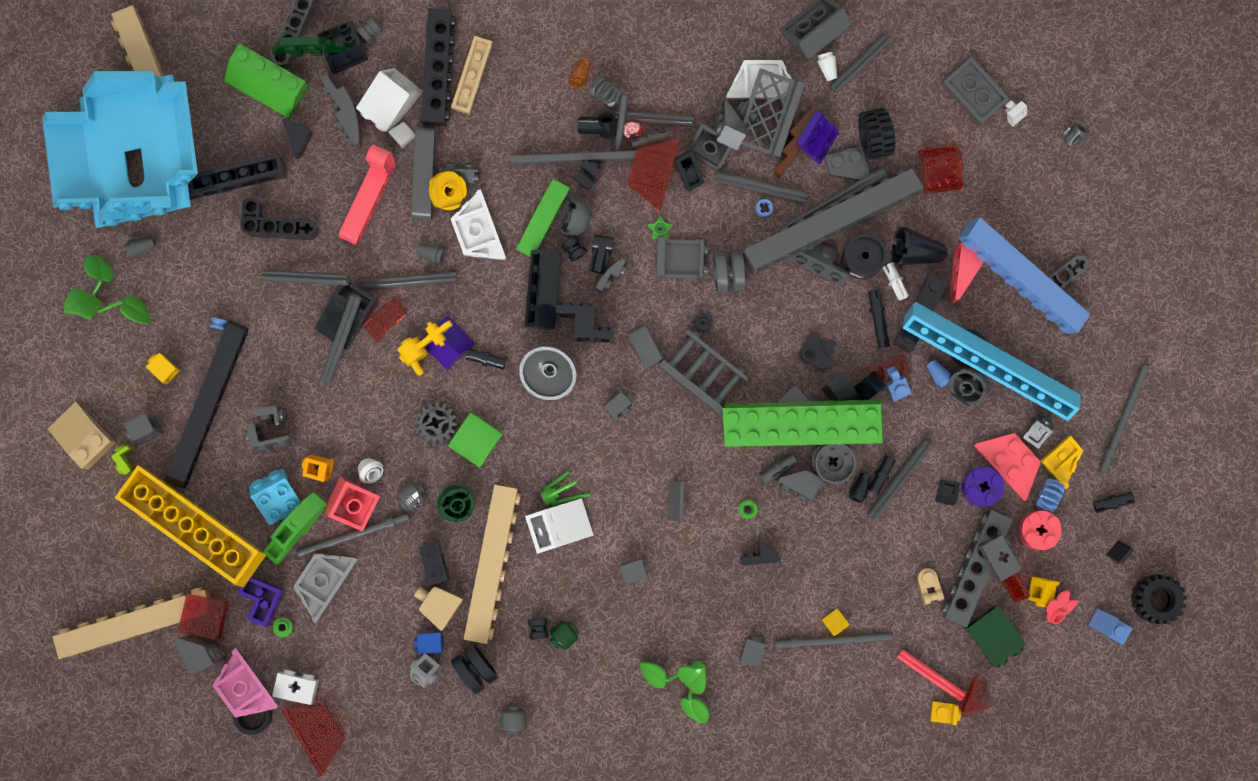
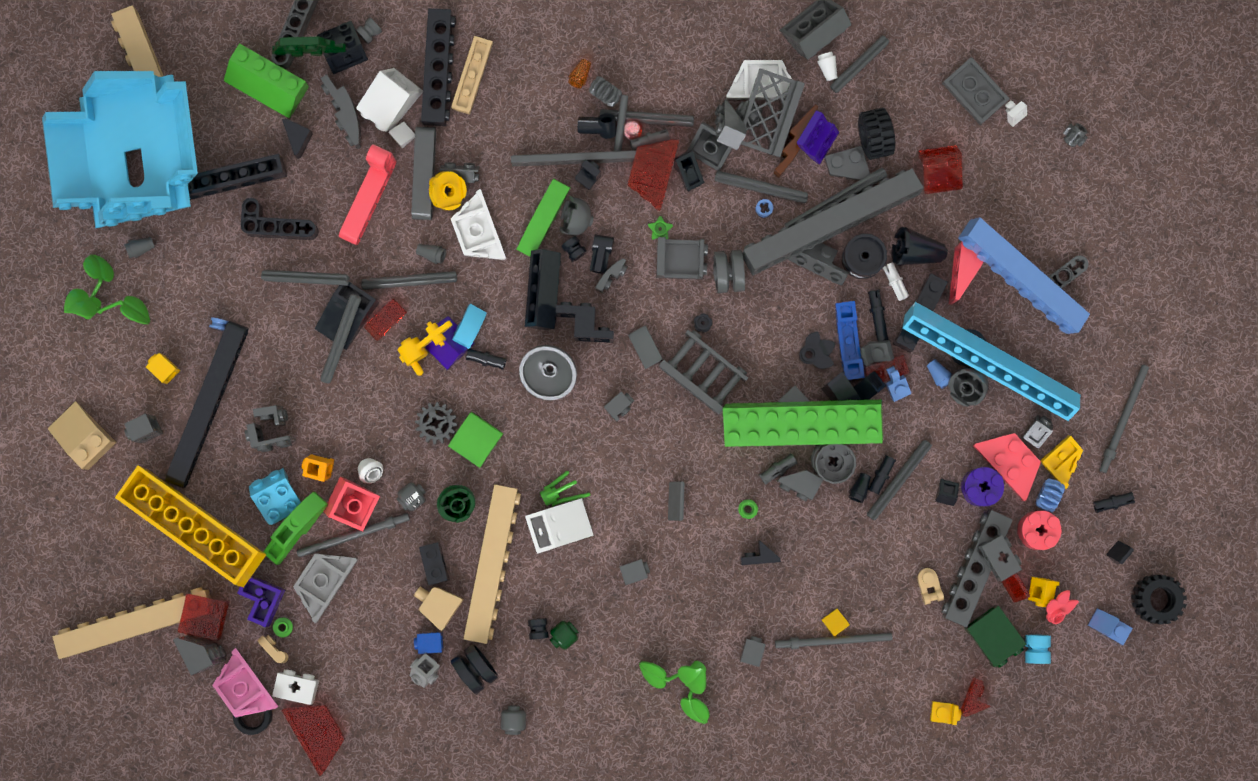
lime bracket [111,445,134,476] -> none
coral axle [897,649,966,701] -> none
none -> tan plate [257,635,289,663]
none -> medium azure slope [452,304,487,349]
none -> blue slope [835,301,865,380]
none -> dark grey bracket [861,340,894,366]
none -> medium azure wheel [1025,635,1051,664]

